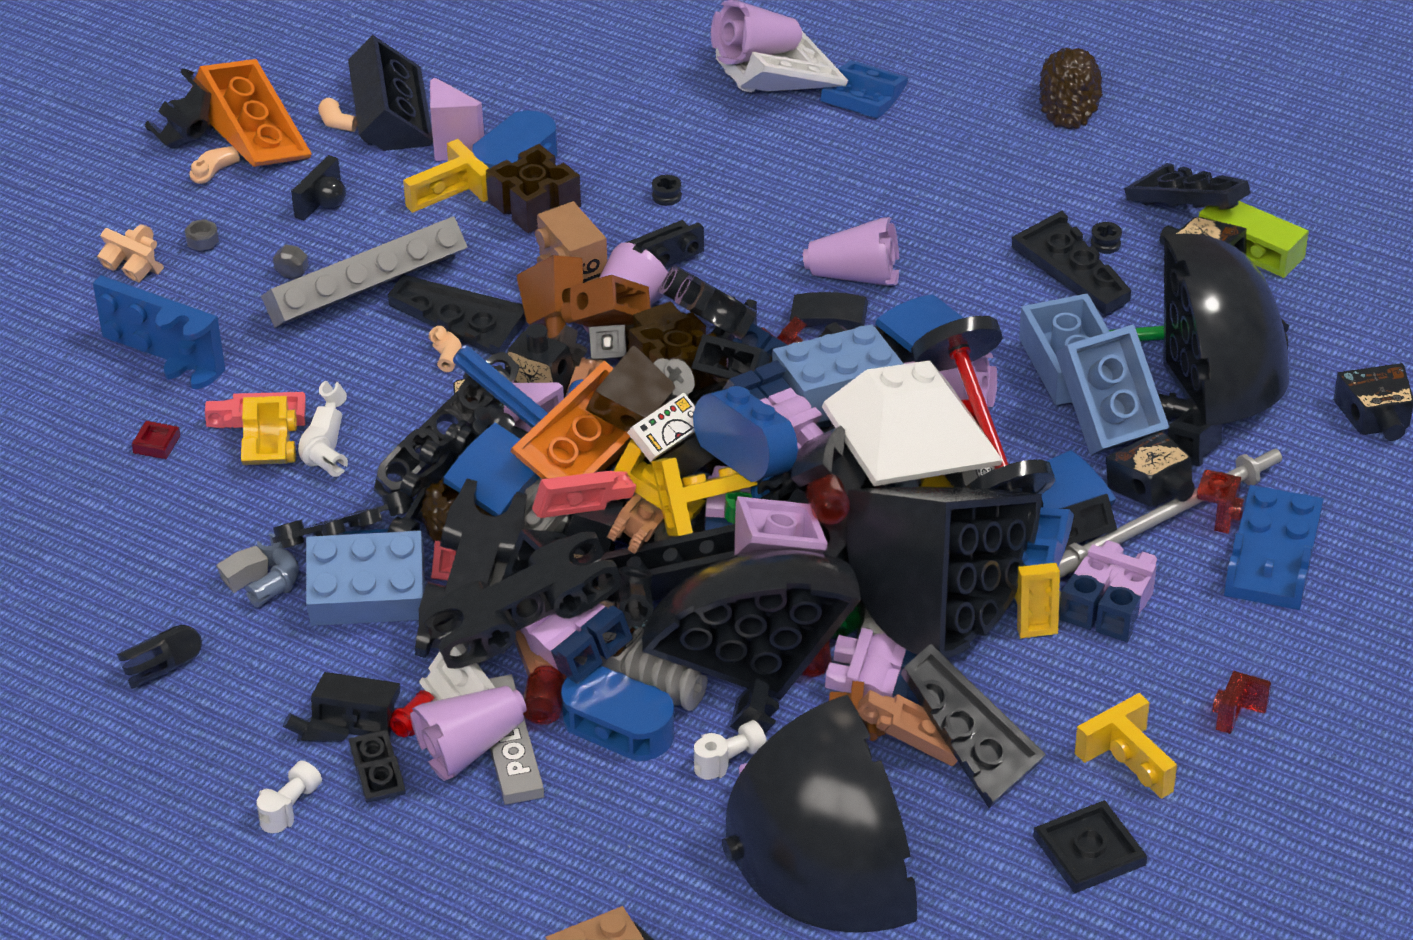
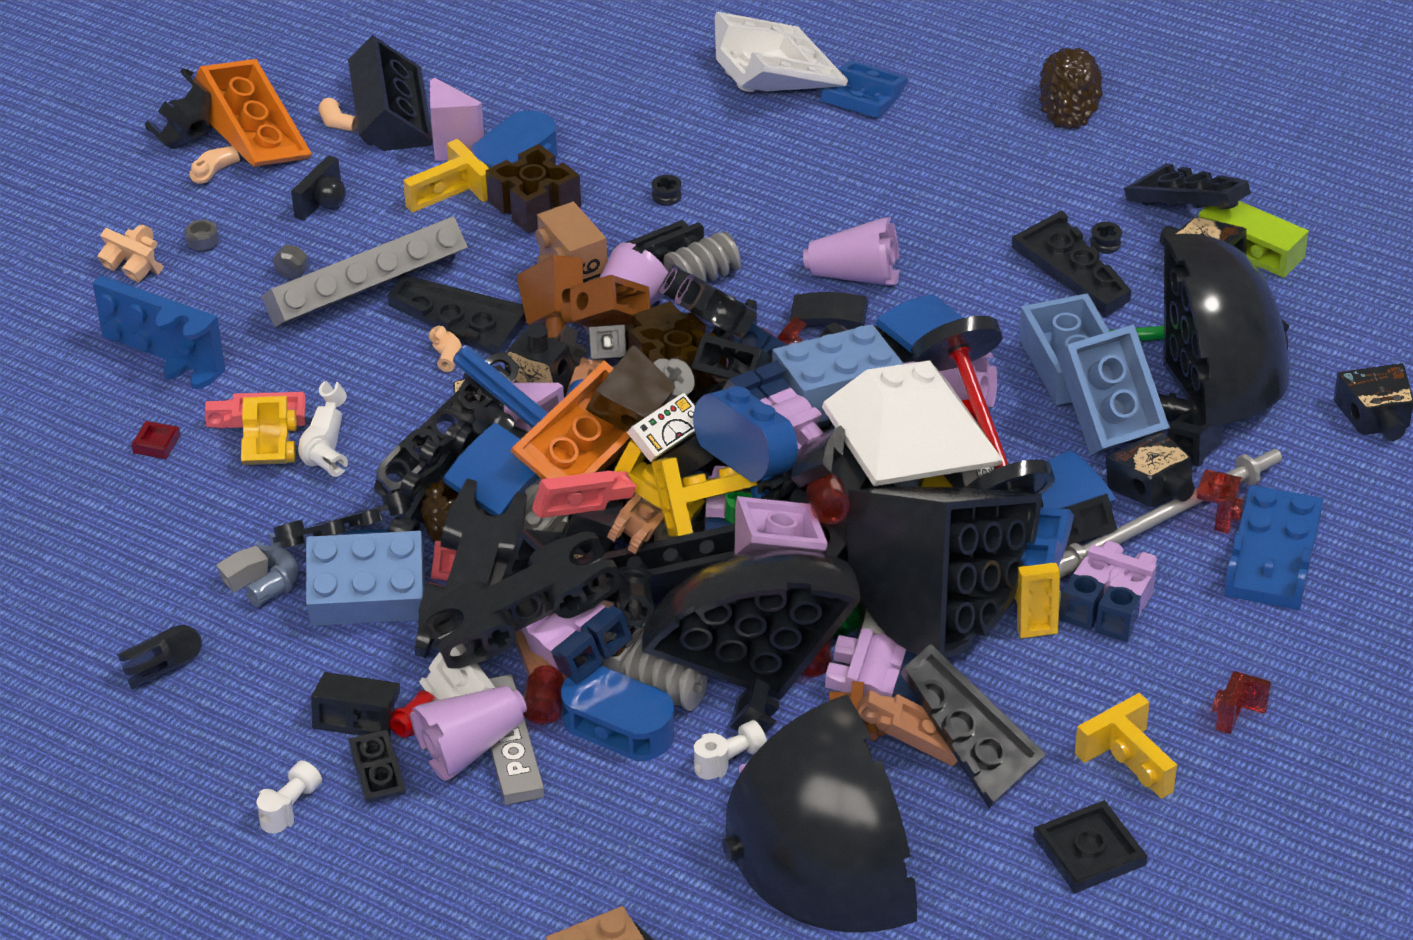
black bar [283,713,350,742] -> none
lavender cone [711,0,802,65] -> none
none -> light grey piece [664,231,741,282]

